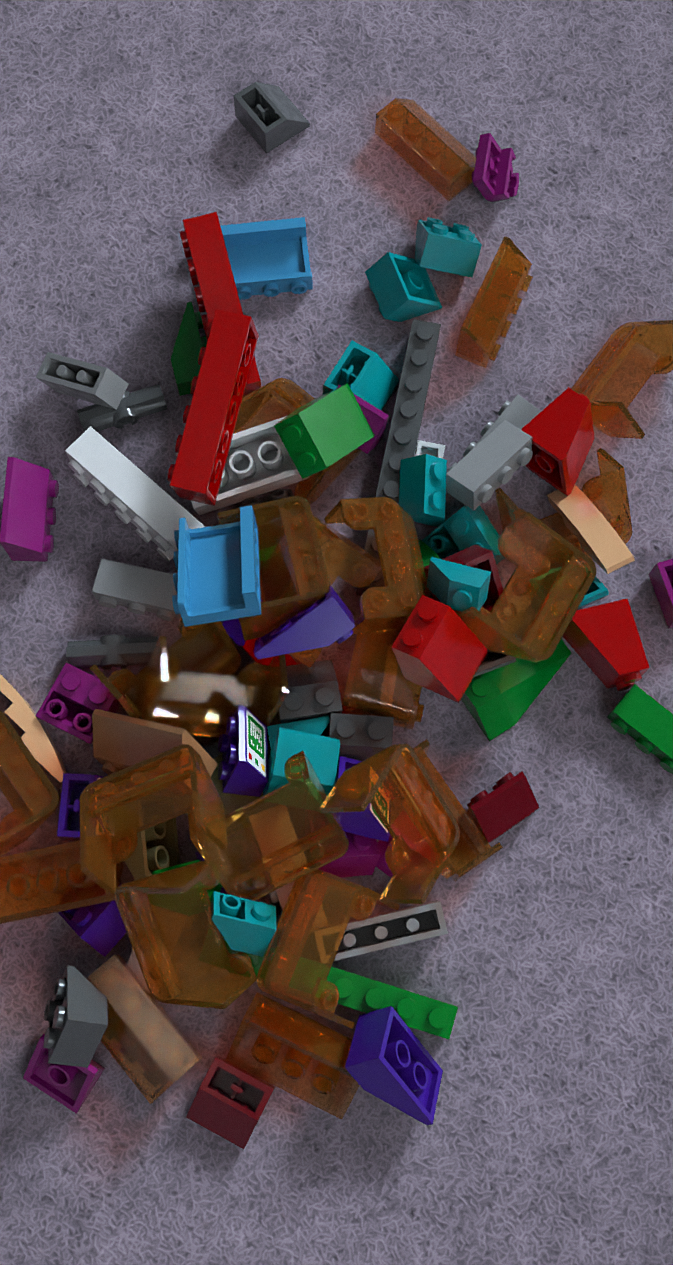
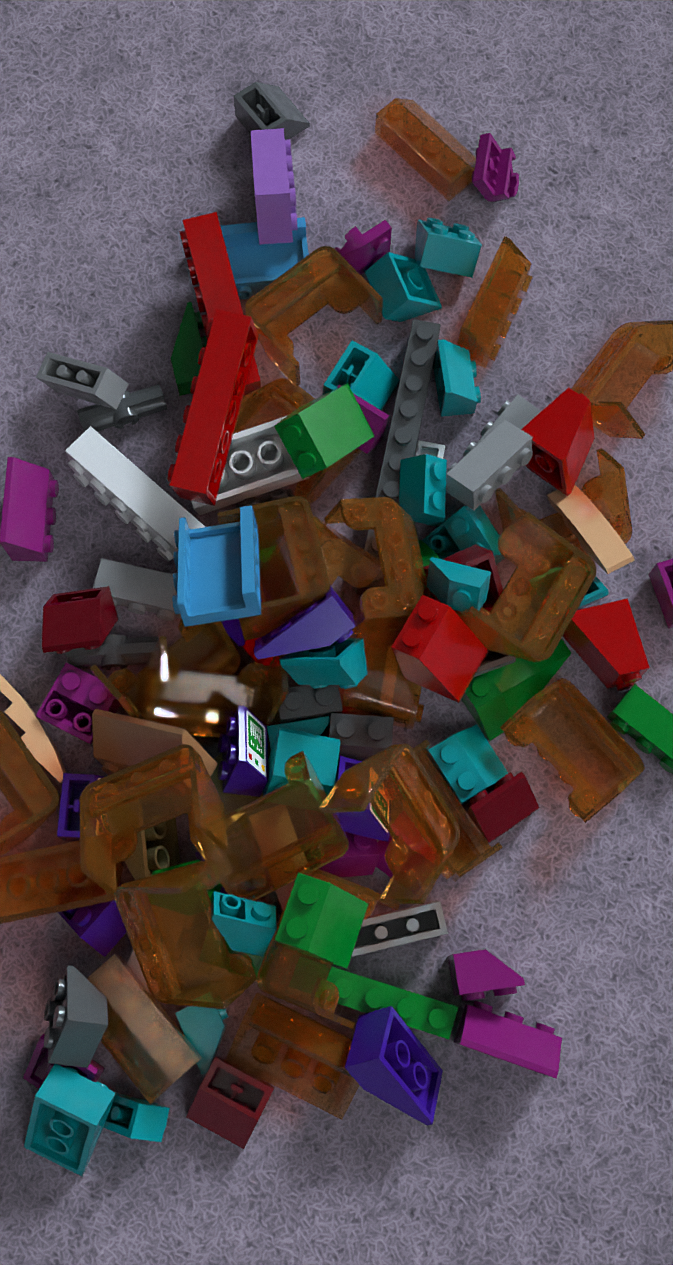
none -> teal slope [24,1064,115,1176]
none -> dark red slope [42,586,119,654]
none -> teal slope [103,1093,170,1142]
none -> teal slope [175,996,229,1075]
none -> clear orange windscreen [245,246,383,387]
none -> medium lavender brick [250,128,298,245]
none -> green slope [275,872,369,969]
none -> teal slope [280,638,368,689]
none -> magenta slope [333,220,392,276]
none -> teal slope [426,725,508,808]
none -> teal slope [433,339,481,417]
none -> magenta slope [447,949,525,1001]
none -> magenta slope [454,1001,562,1079]
none -> clear orange windscreen [500,678,645,823]

